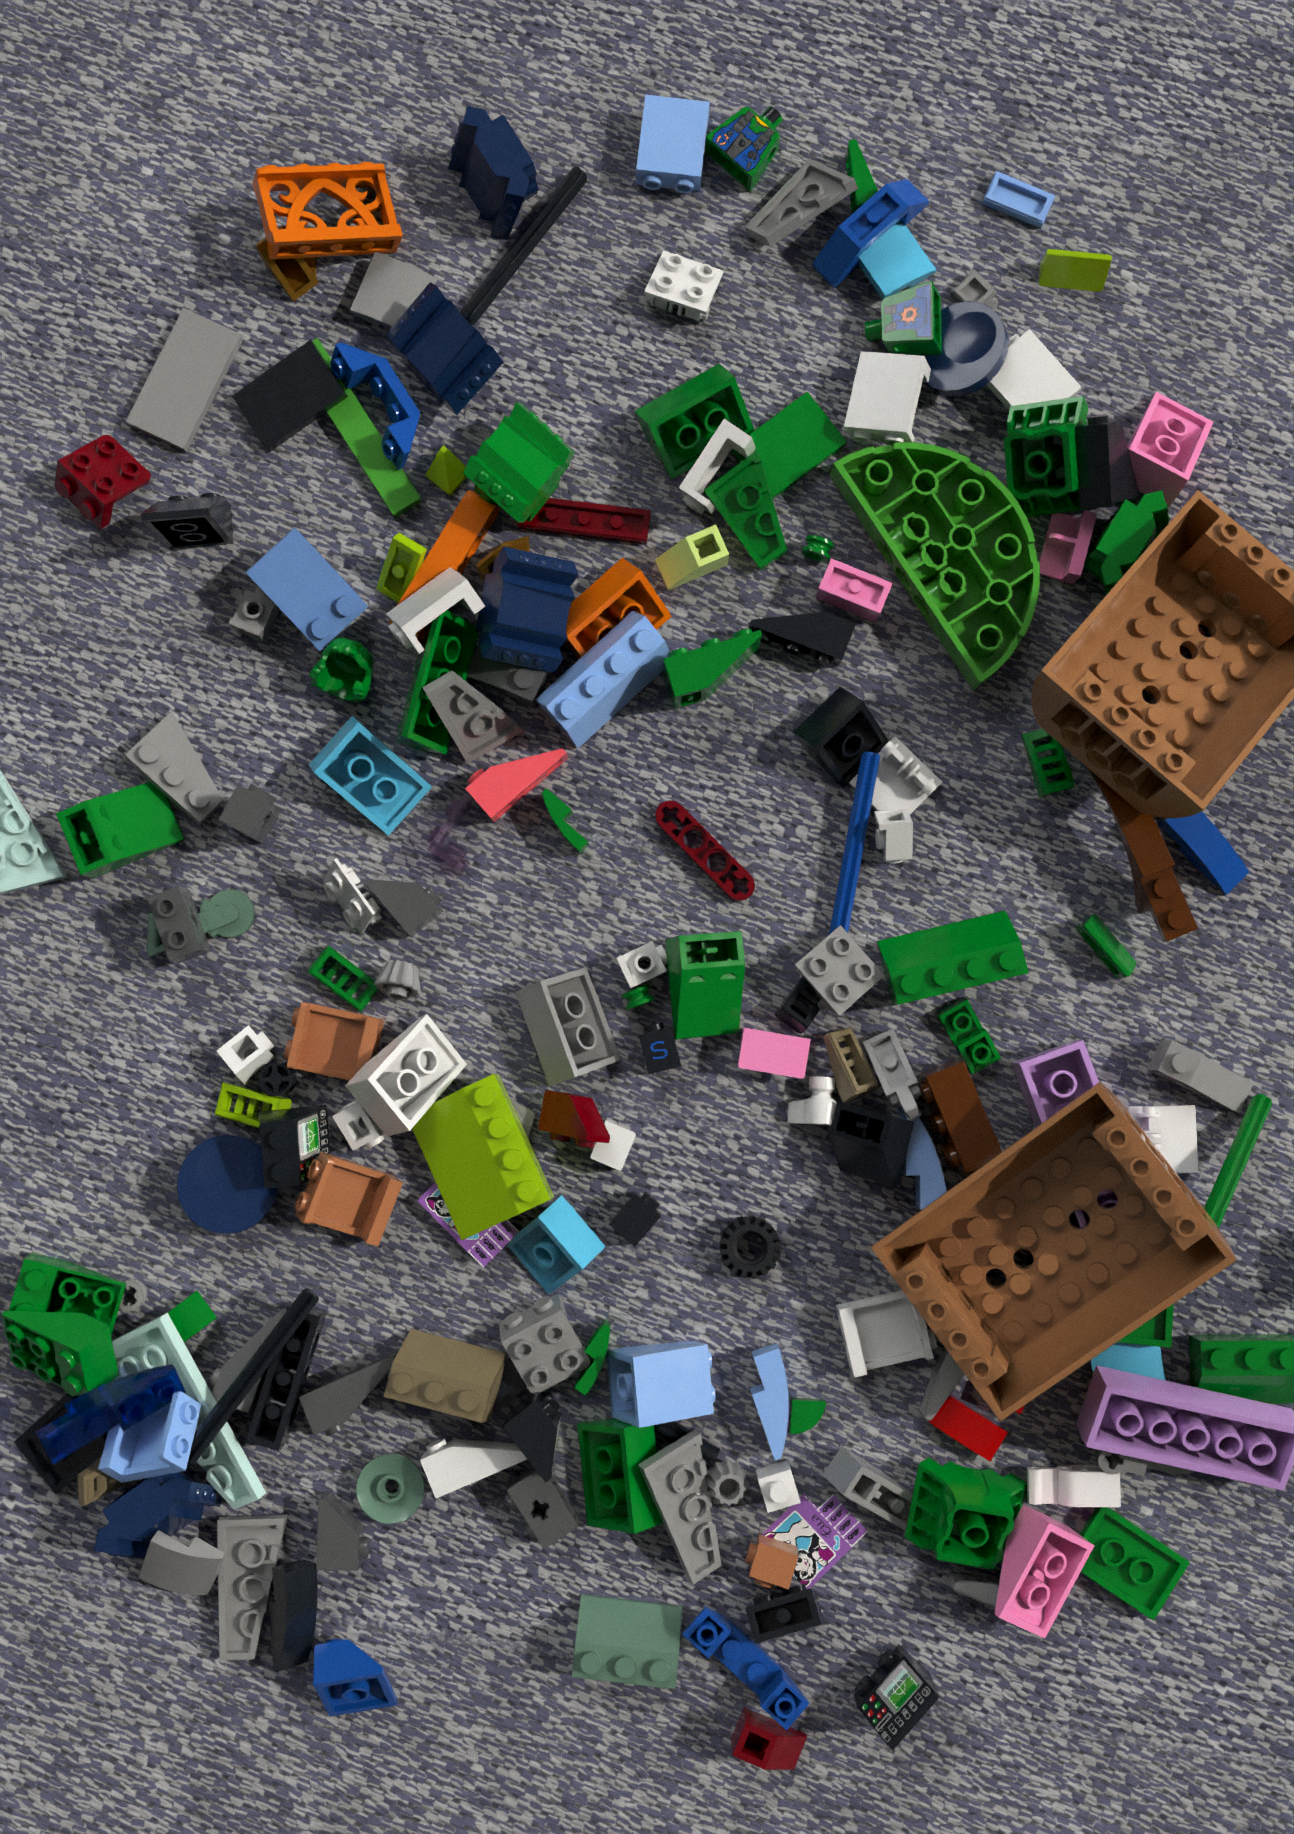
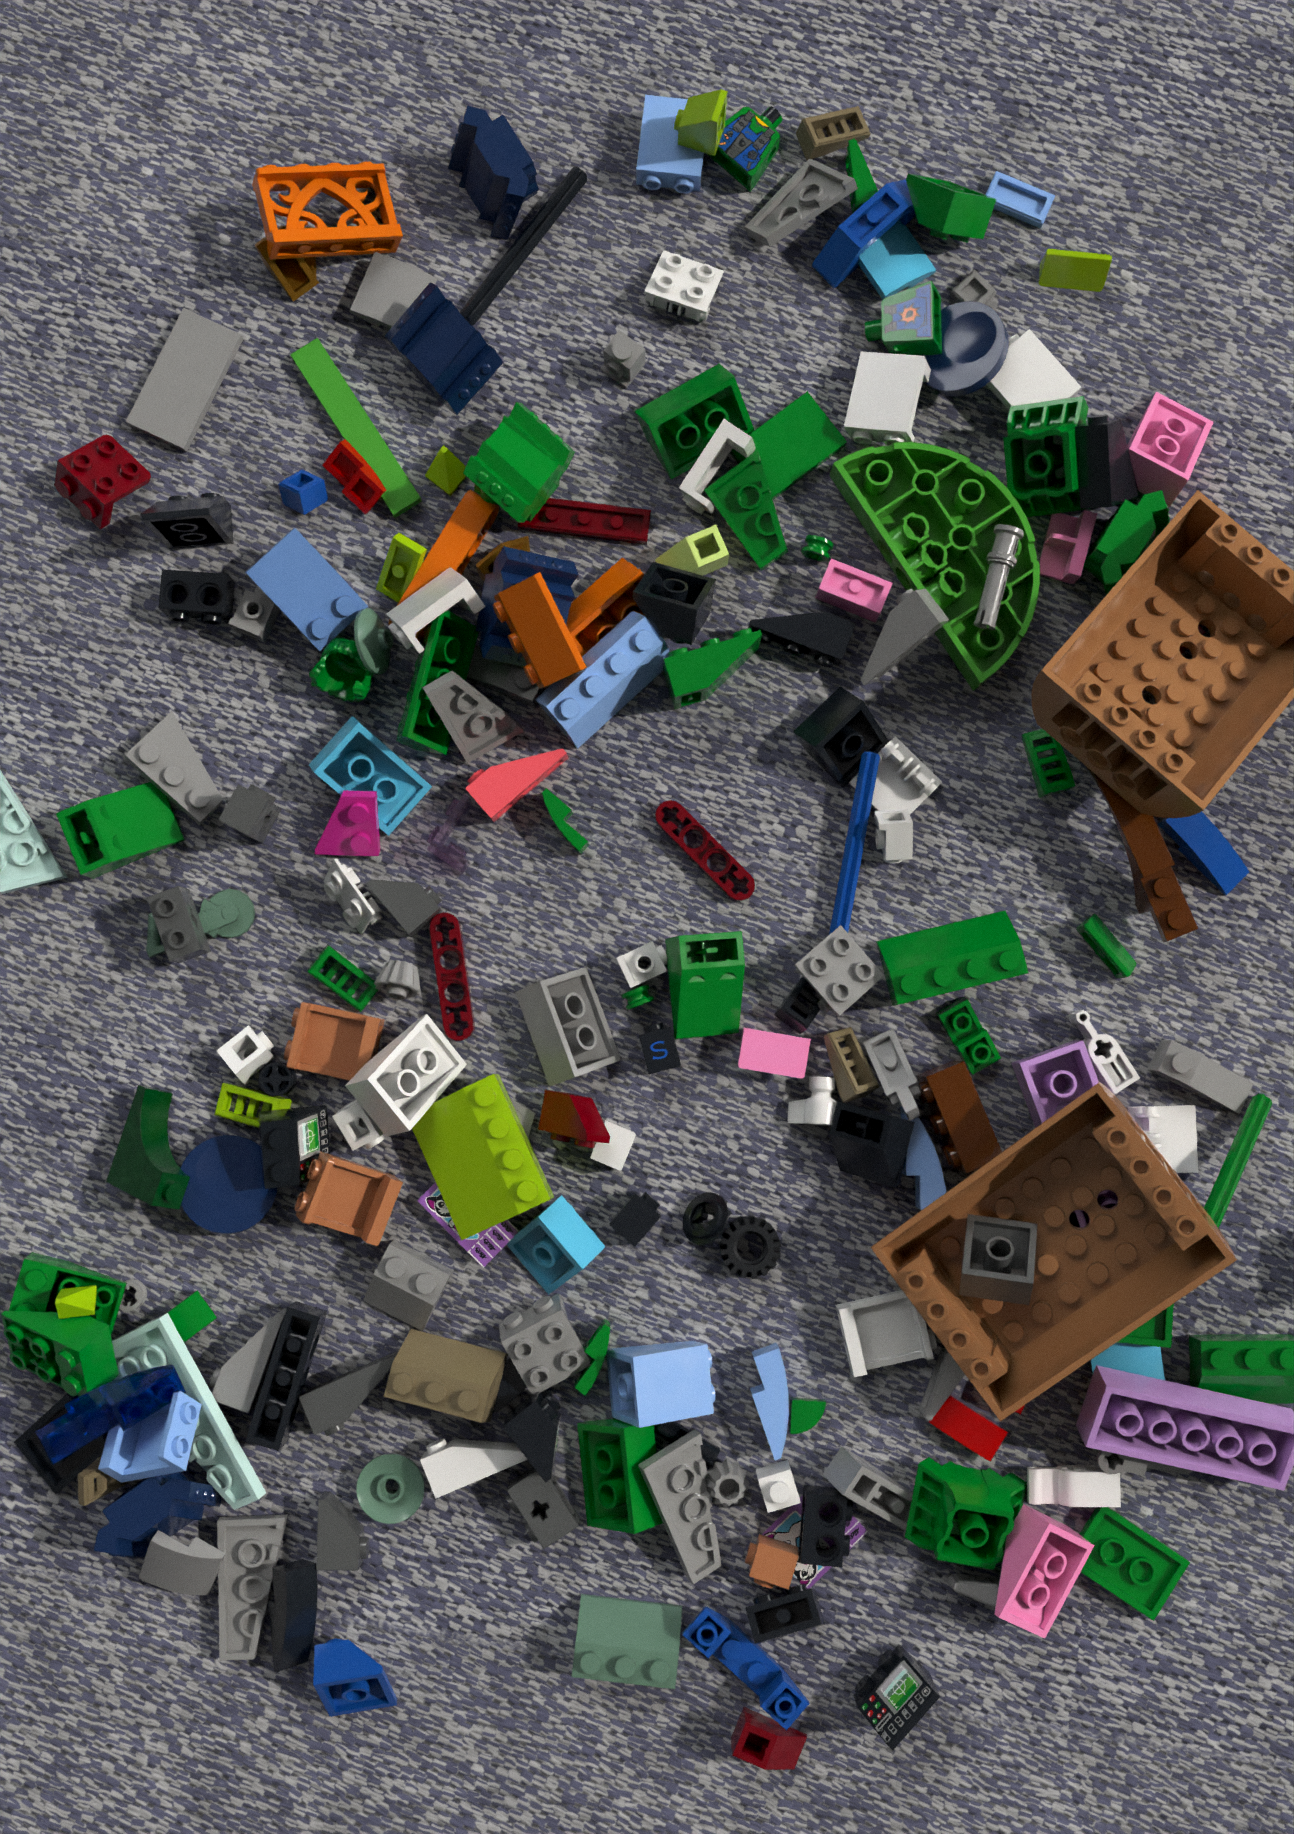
black axle [188,1288,319,1465] -> none
black tile [233,339,348,452] -> none
blue slope [330,342,420,470] -> none
none -> lime slope [55,1285,97,1319]
none -> dark green arch [106,1085,190,1210]
none -> black brick [158,569,235,625]
none -> blue slope [278,469,328,515]
none -> dark pink wing [315,790,380,856]
none -> red slope [322,439,386,515]
none -> sand green dish [354,608,393,675]
none -> light grey slope [363,1240,454,1331]
none -> dark red beam [430,912,475,1041]
none -> orange slope [493,572,587,688]
none -> light grey brick [600,330,645,389]
none -> black slope [632,562,716,645]
none -> lime slope [674,89,728,156]
none -> black gear [683,1192,732,1246]
none -> dark tan slope [796,106,871,160]
none -> black brick [798,1485,853,1567]
none -> light grey slope [860,588,949,685]
none -> green slope [906,173,996,243]
none -> dark grey slope [959,1214,1038,1305]
none -> light grey pin [974,524,1024,630]
none -> white piece [1068,1010,1140,1094]

